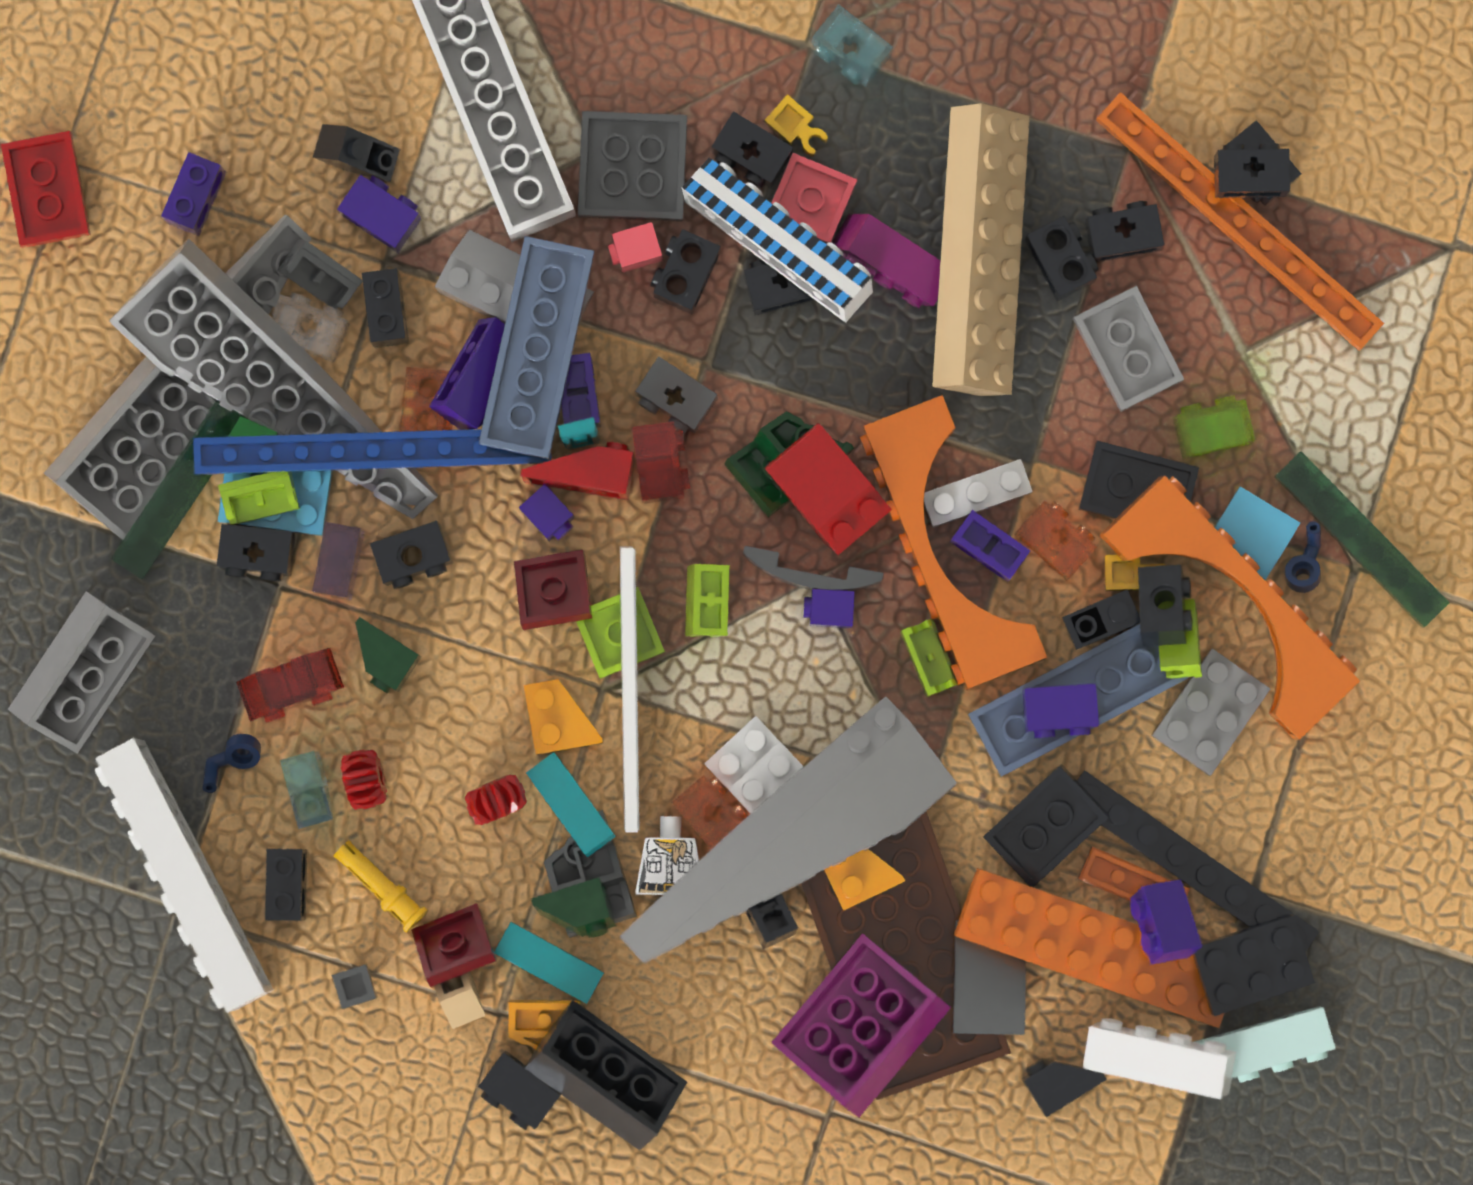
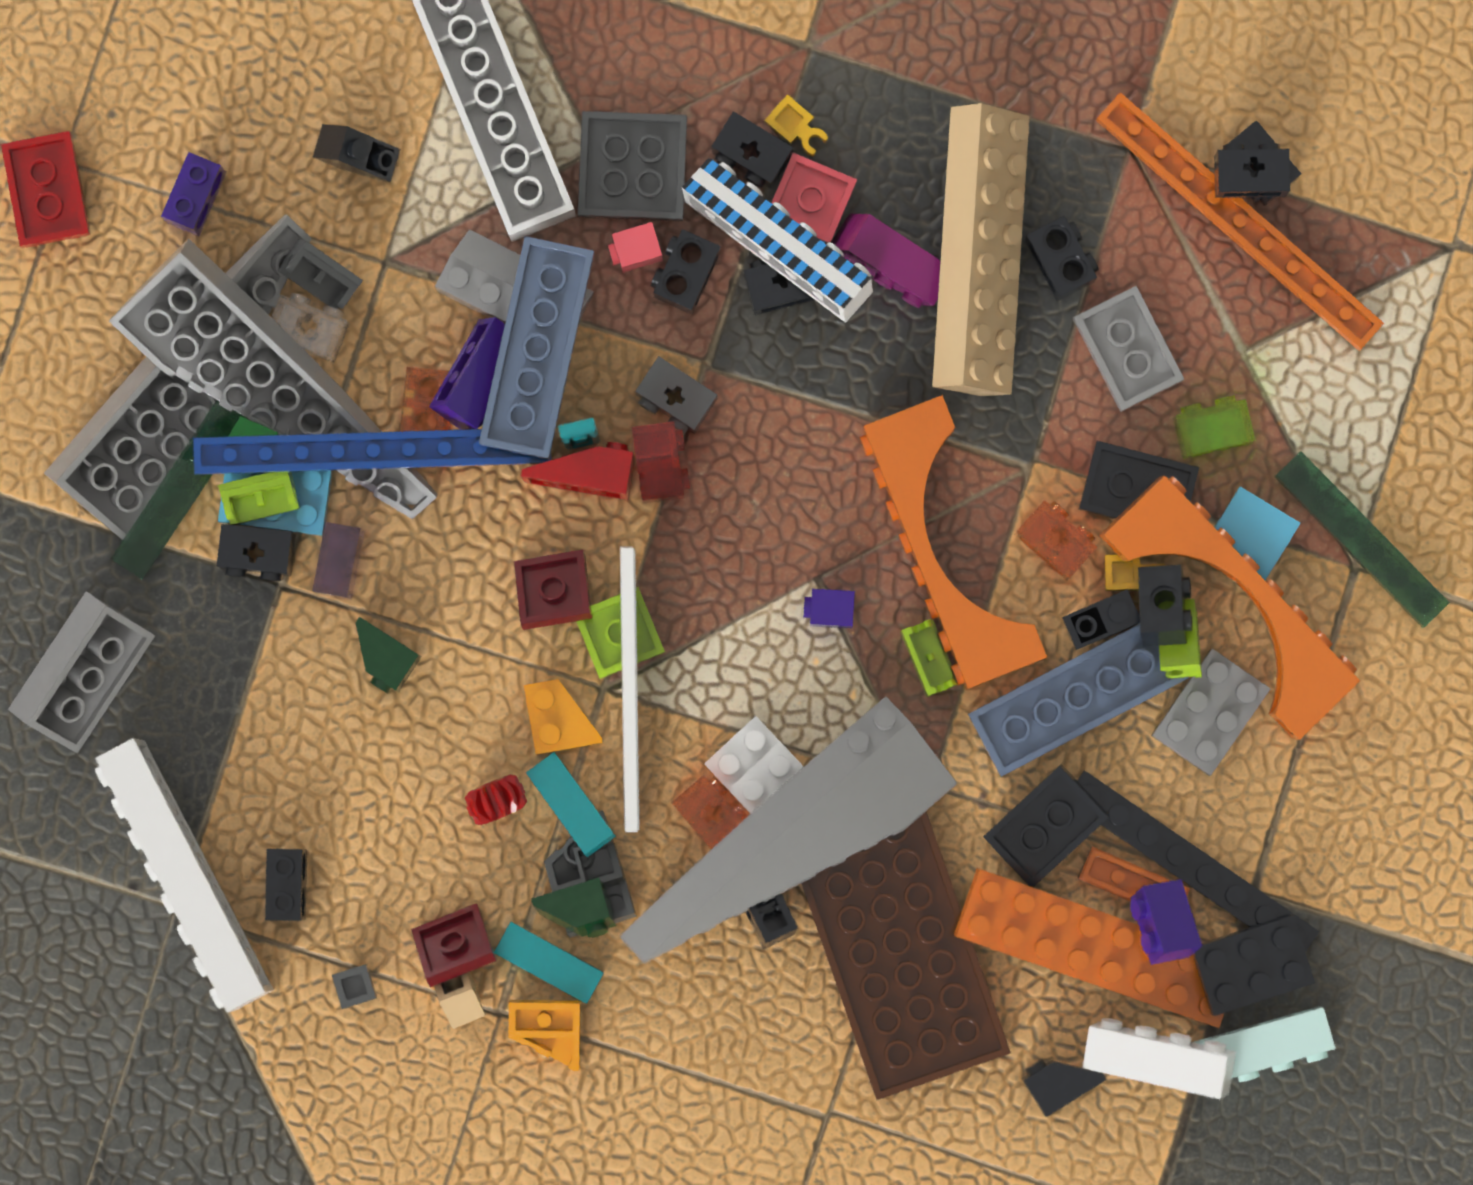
dark blue plate [202,734,261,793] -> none
clear red brick [236,648,344,723] -> none
clear light blue slope [280,751,333,829] -> none
yellow pin [334,840,428,933] -> none
dark purple brick [337,175,421,253] -> none
red gear [341,749,387,810] -> none
black brick [362,268,409,348] -> none
black brick [370,521,453,589] -> none
black brick [478,1051,561,1130] -> none
dark purple brick [519,484,575,541] -> none
black slope [525,1000,687,1150] -> none
dark purple brick [561,353,601,428] -> none
torso [636,816,699,895] -> none
lime hinge [685,564,729,637] -> none
dark green slope [725,411,854,517] -> none
dark grey slope [743,546,884,591] -> none
red slope [764,423,892,555] -> none
magenta slope [771,934,951,1117] -> none
clear light blue brick [812,4,894,87] -> none
light orange wing [824,849,905,911] -> none
white plate [924,459,1033,528] -> none
dark purple brick [950,510,1031,583] -> none
dark grey slope [953,920,1026,1035] -> none
dark purple brick [1022,683,1099,738] -> none
black brick [1085,201,1164,262] -> none
dark blue plate [1285,521,1321,593] -> none

